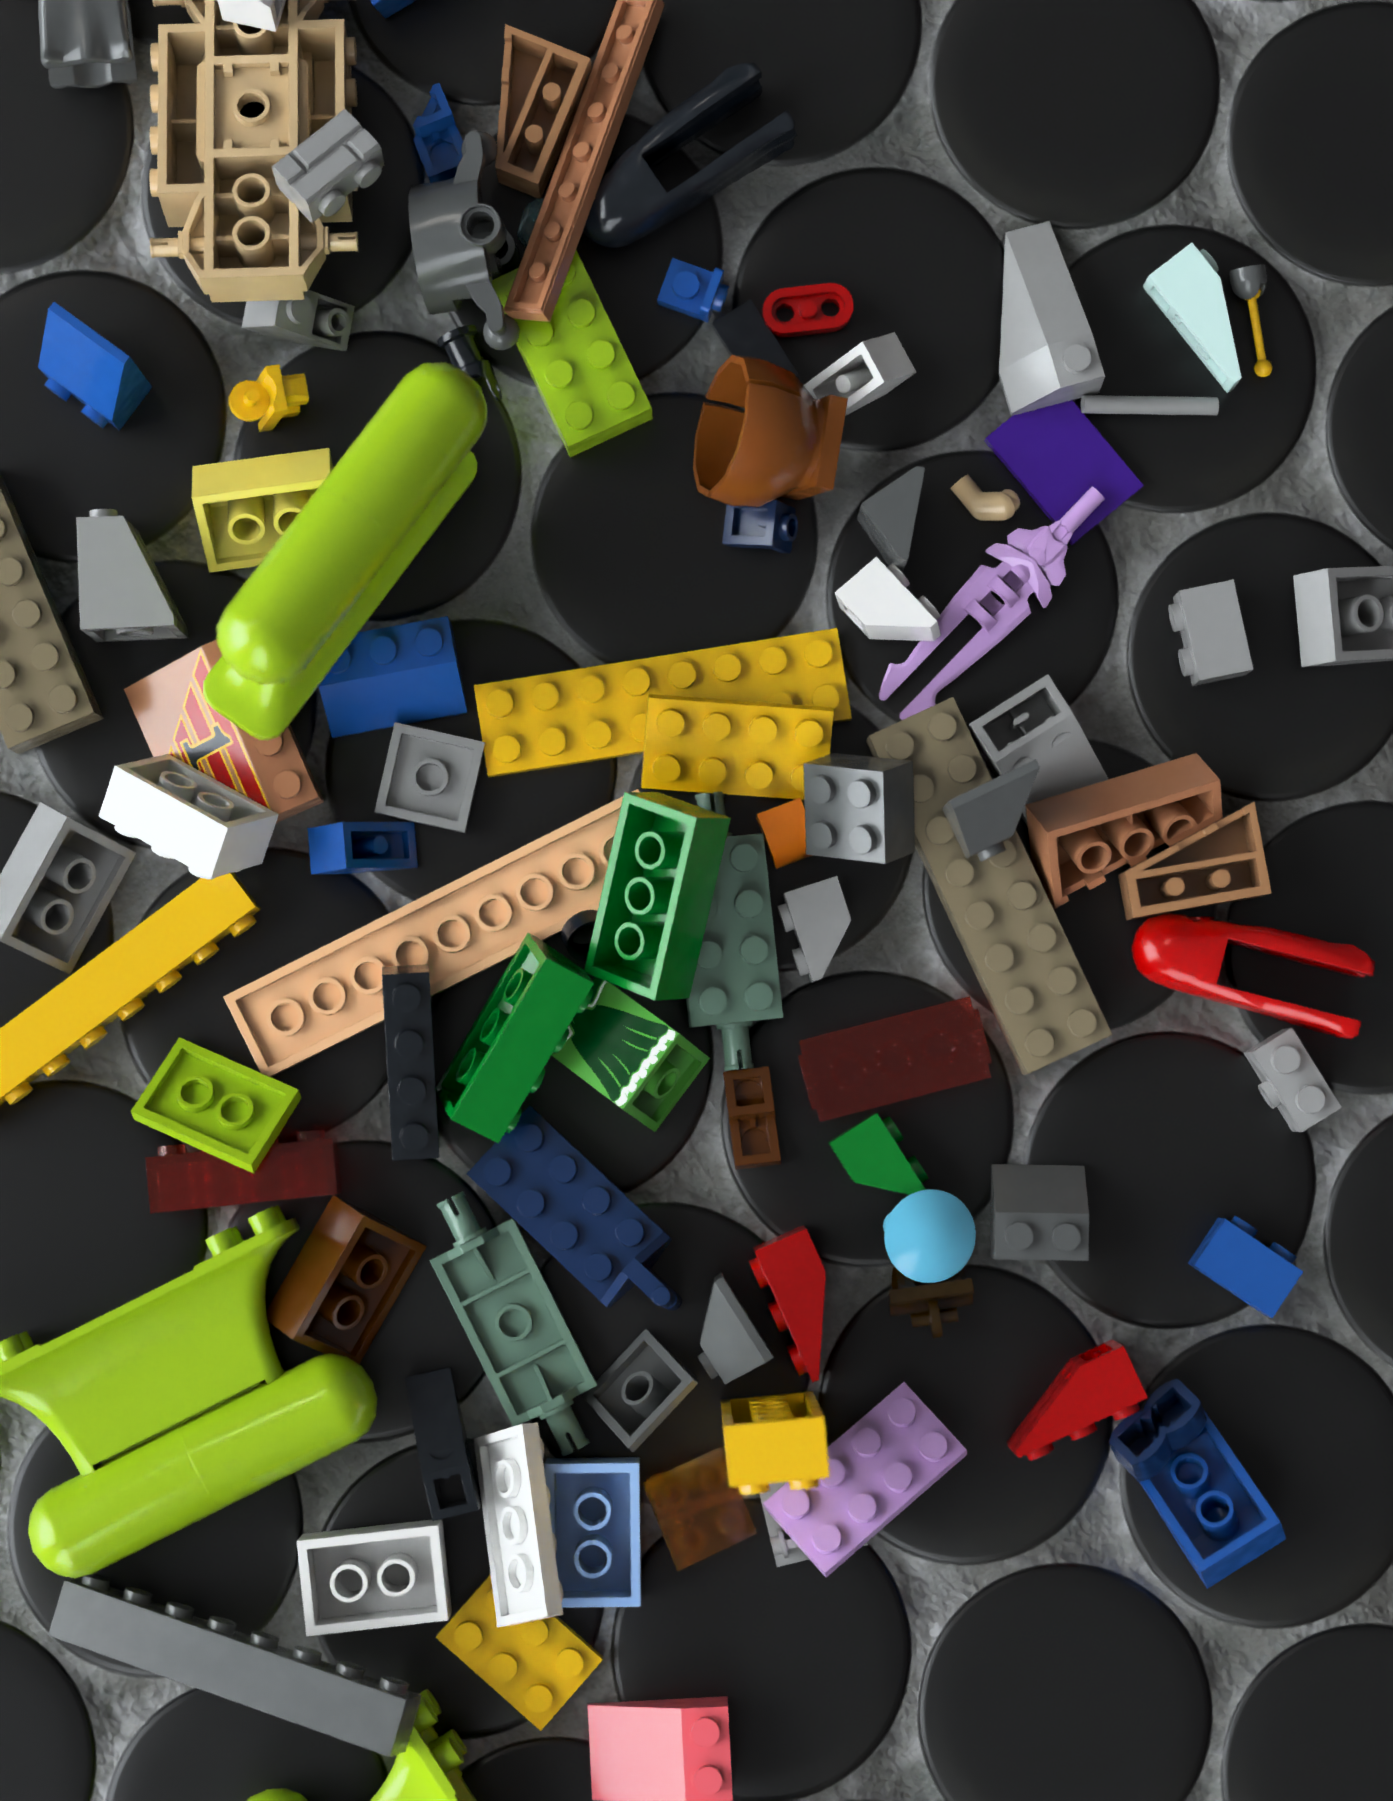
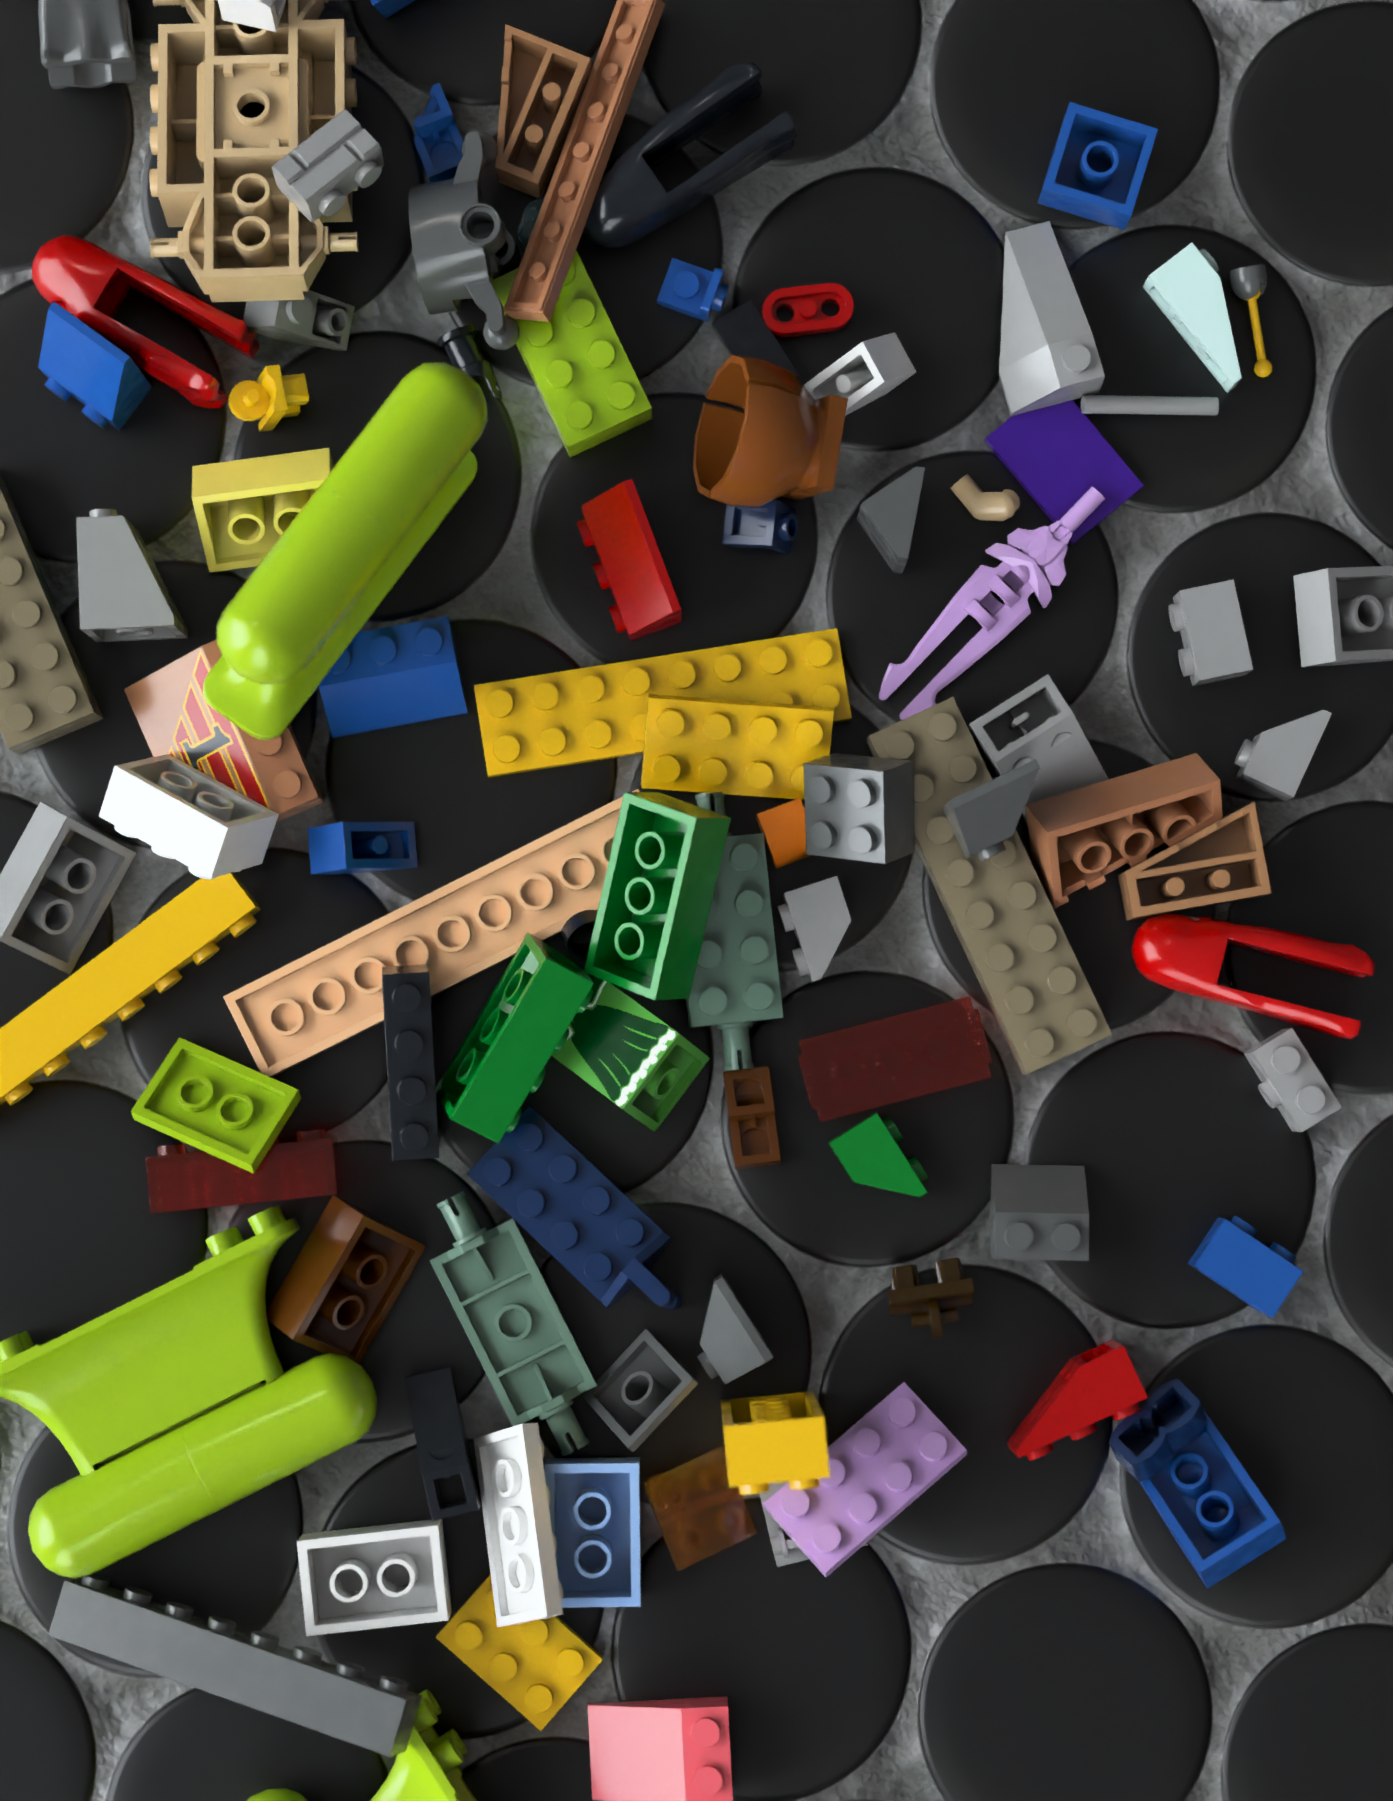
light grey plate [374,722,485,833] -> none
red slope [749,1225,826,1383] -> none
white slope [835,556,941,641] -> none
medium azure dish [883,1189,976,1283] -> none
none -> red piece [32,235,260,408]
none -> red slope [576,478,682,642]
none -> blue brick [1037,102,1158,230]
none -> light grey slope [1234,709,1332,801]

